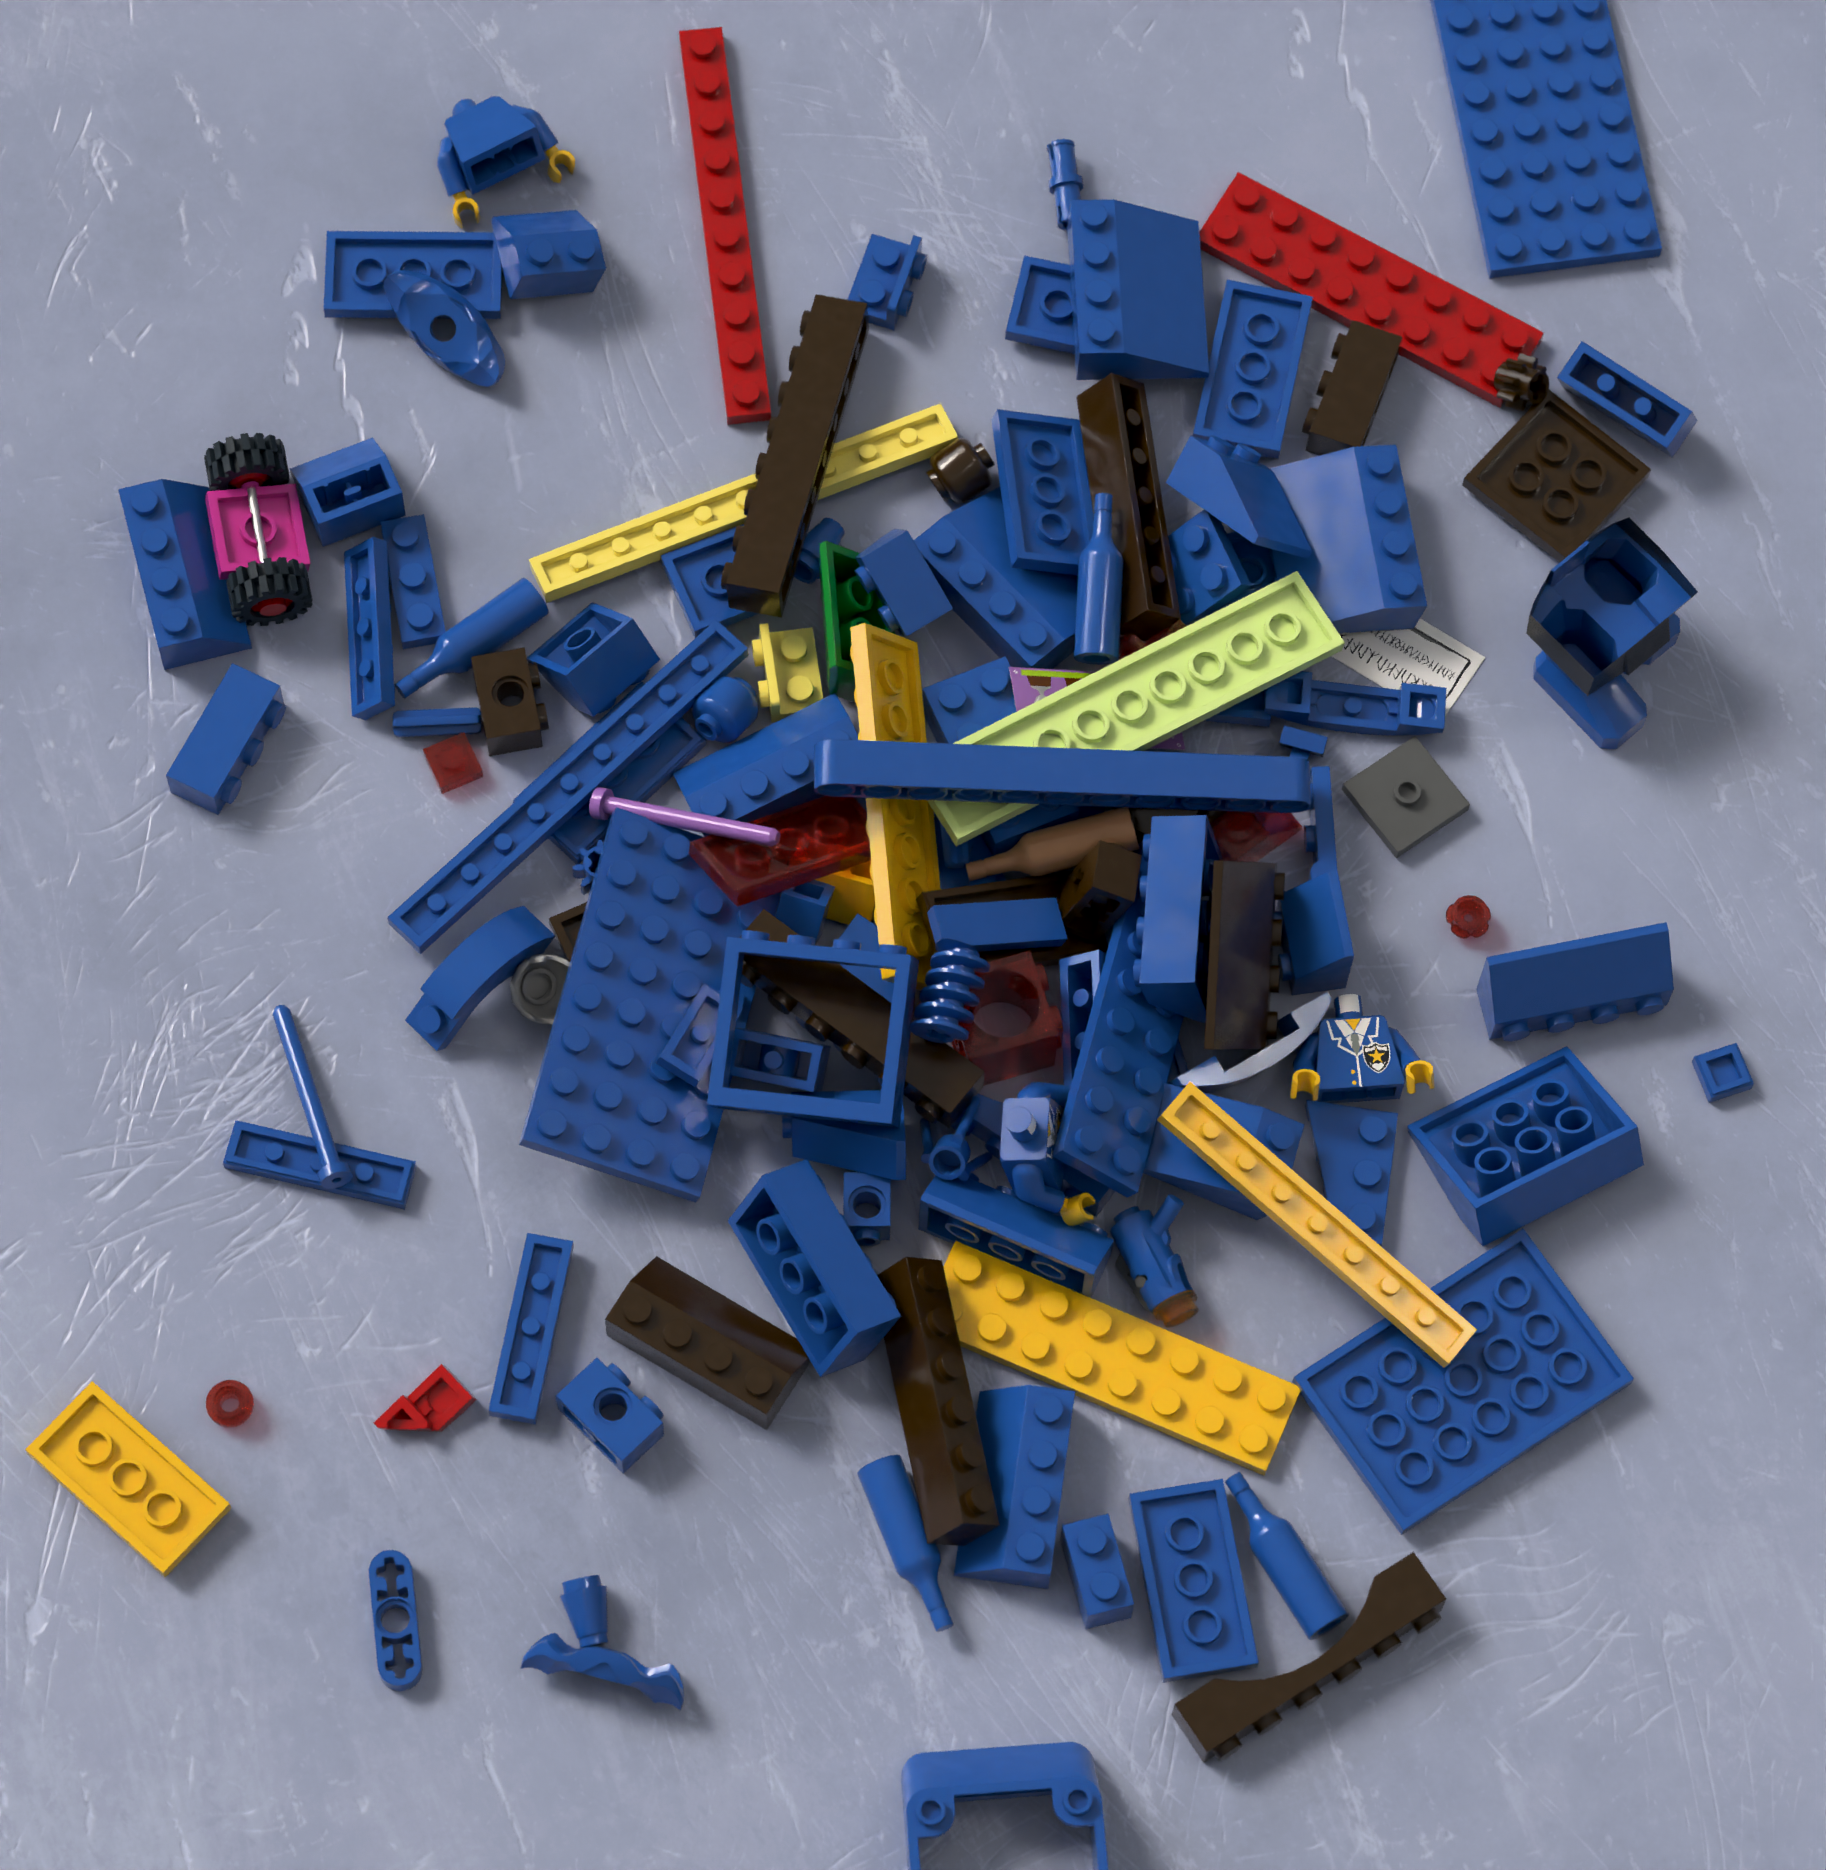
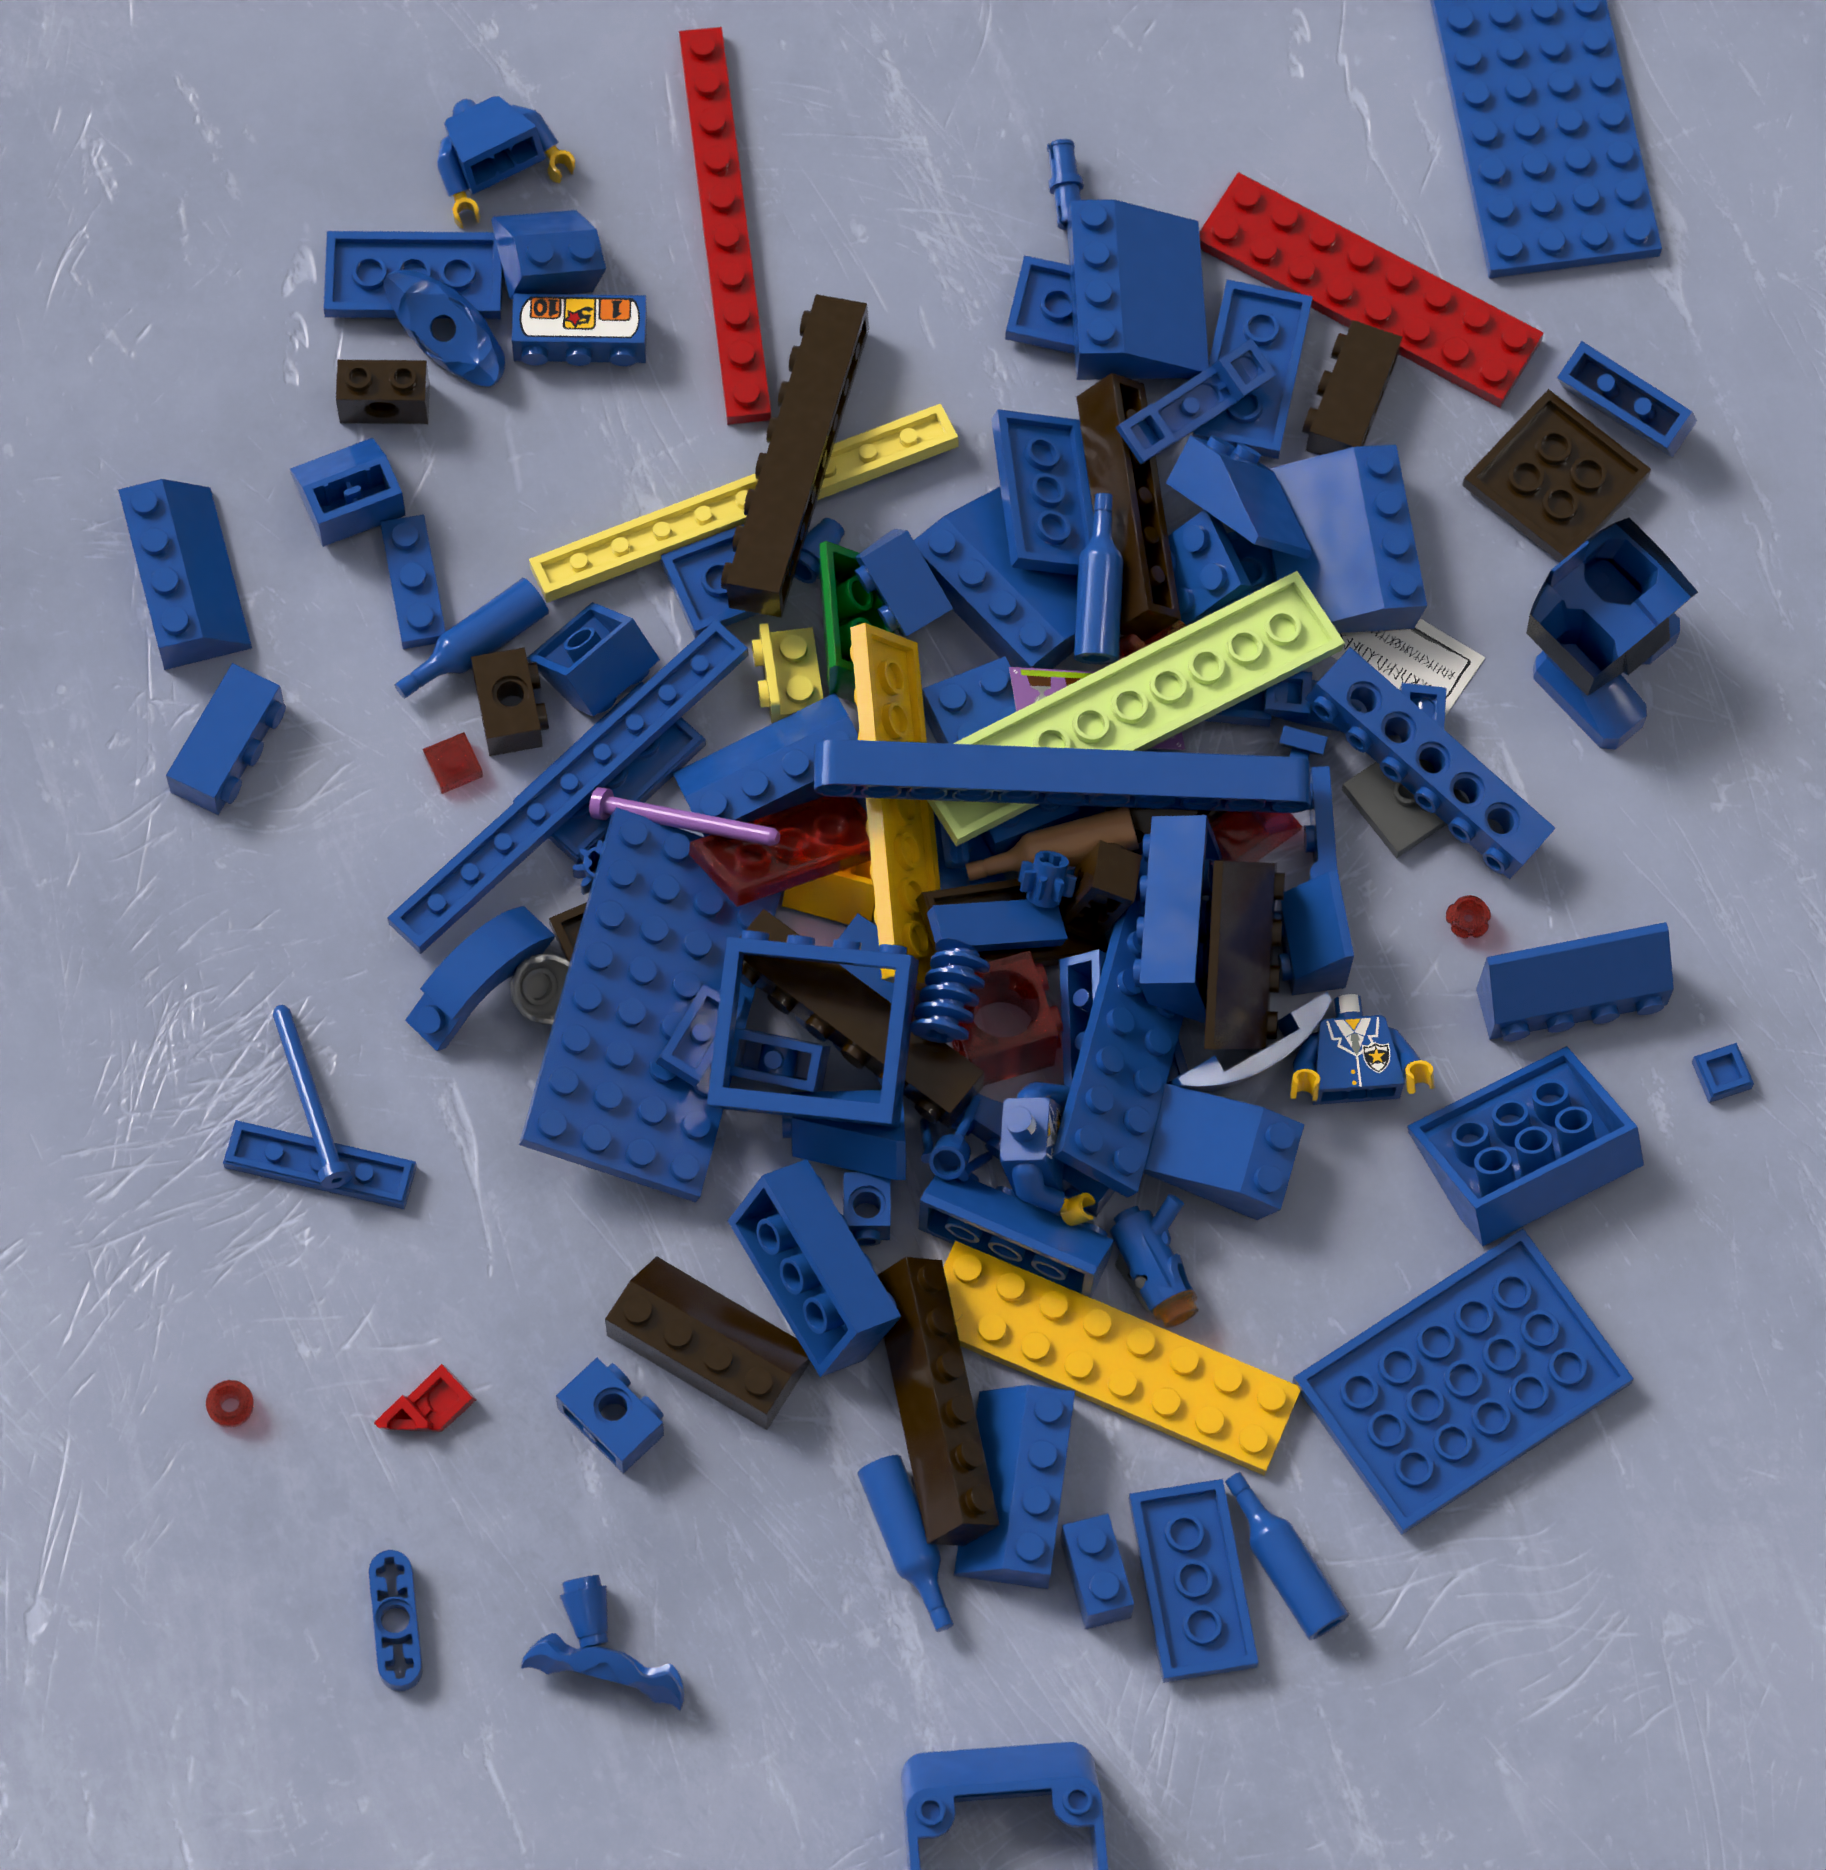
yellow plate [25,1381,231,1578] -> none
plate [204,433,313,626] -> none
blue plate [344,537,395,720] -> none
blue axle [392,707,482,737] -> none
blue plate [488,1233,574,1425] -> none
blue head [692,676,759,743] -> none
blue brick [775,873,835,945] -> none
blue bracket [847,234,927,330] -> none
dark brown head [926,438,995,504] -> none
yellow plate [1157,1082,1477,1368] -> none
dark brown arch [1172,1552,1446,1763] -> none
blue wing [1305,1100,1398,1246] -> none
dark brown gear [1494,353,1549,412] -> none
none -> dark brown brick [336,360,430,424]
none -> brick [512,294,647,367]
none -> blue gear [1018,851,1077,908]
none -> blue slope [1115,338,1277,464]
none -> blue brick [1305,647,1556,879]

